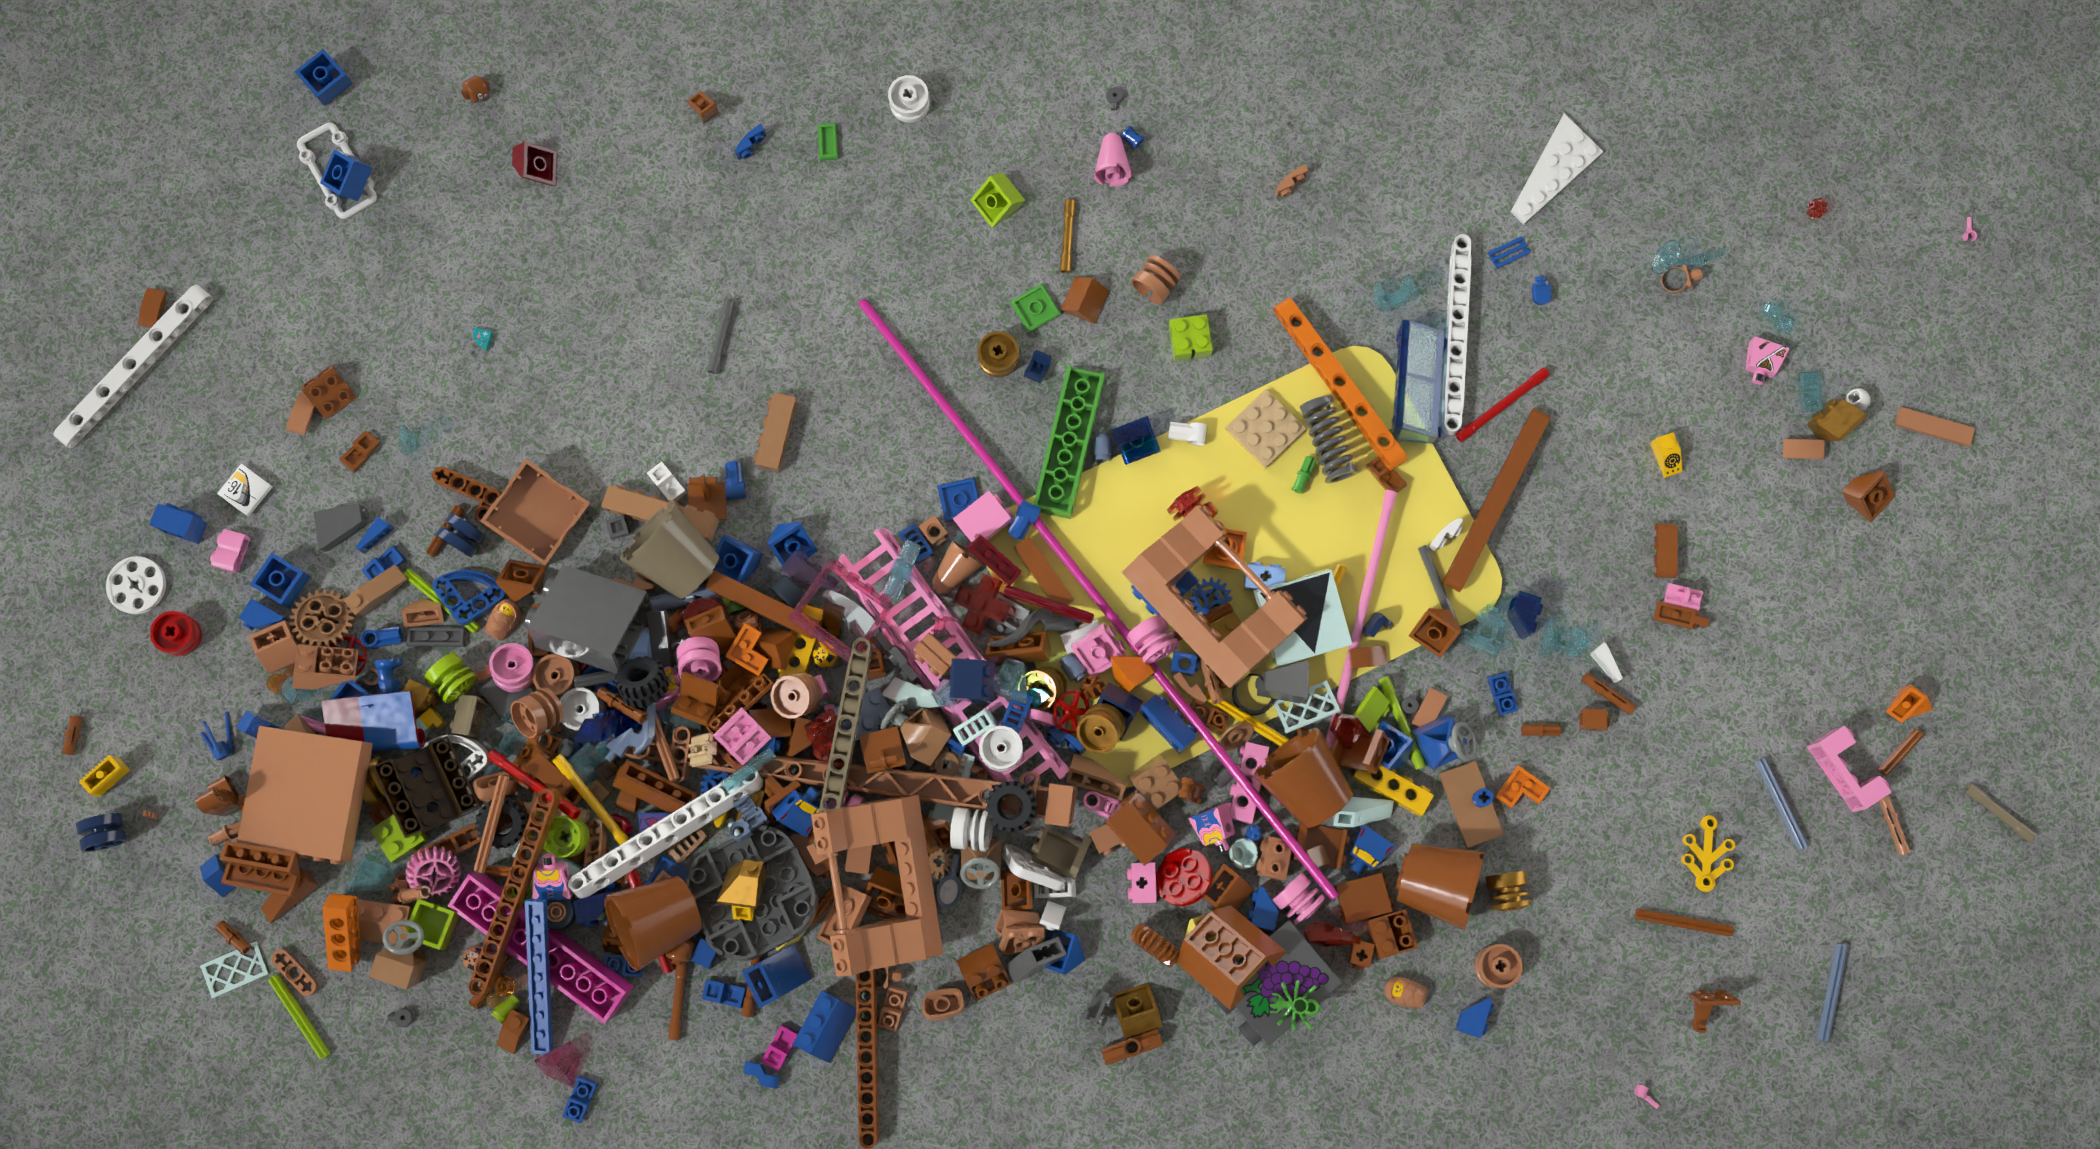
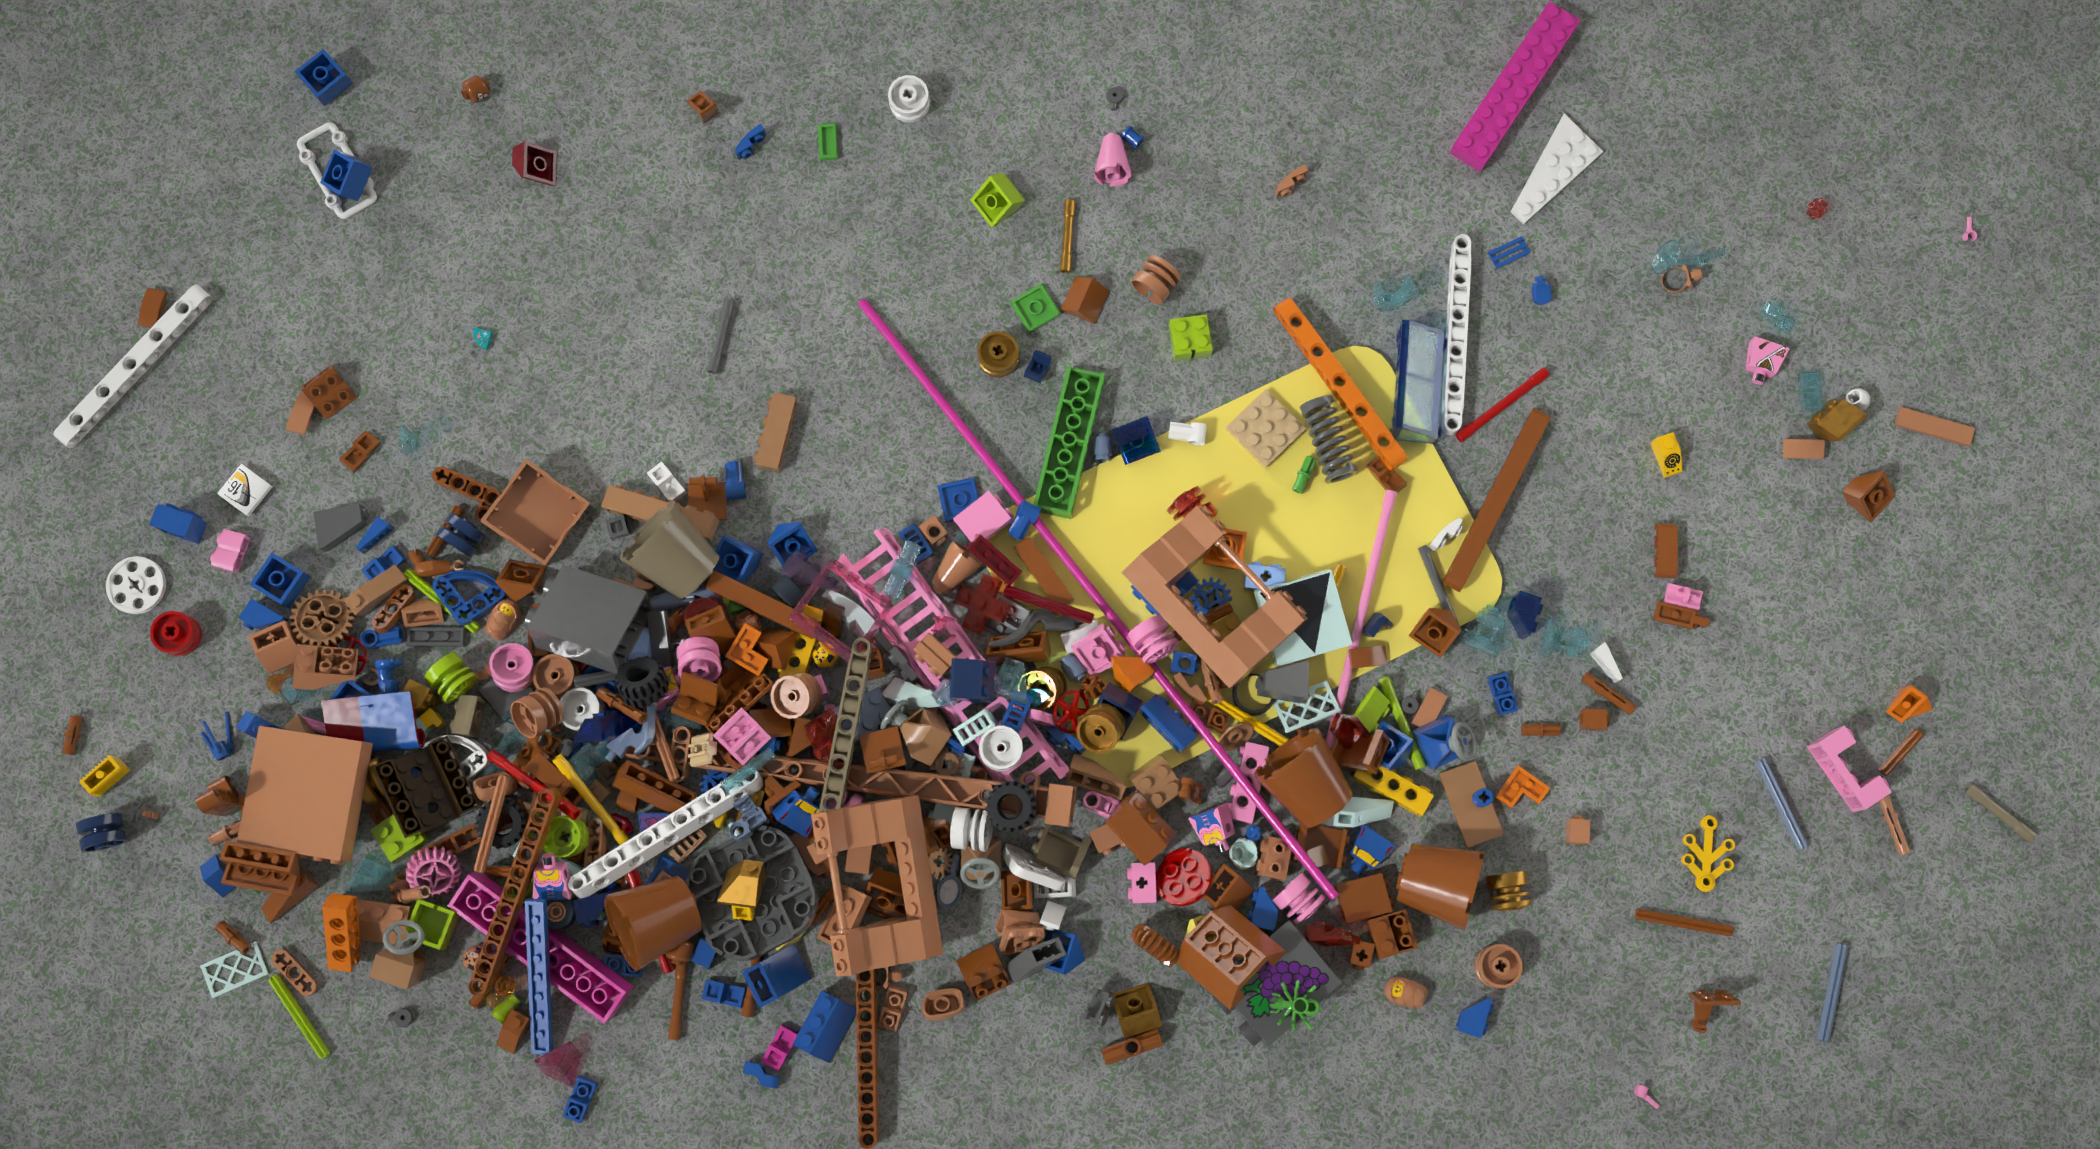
none -> dark orange beam [372,585,415,634]
none -> dark orange arm [408,549,464,577]
none -> dark pink brick [1449,1,1581,172]
none -> nougat brick [1566,815,1590,845]

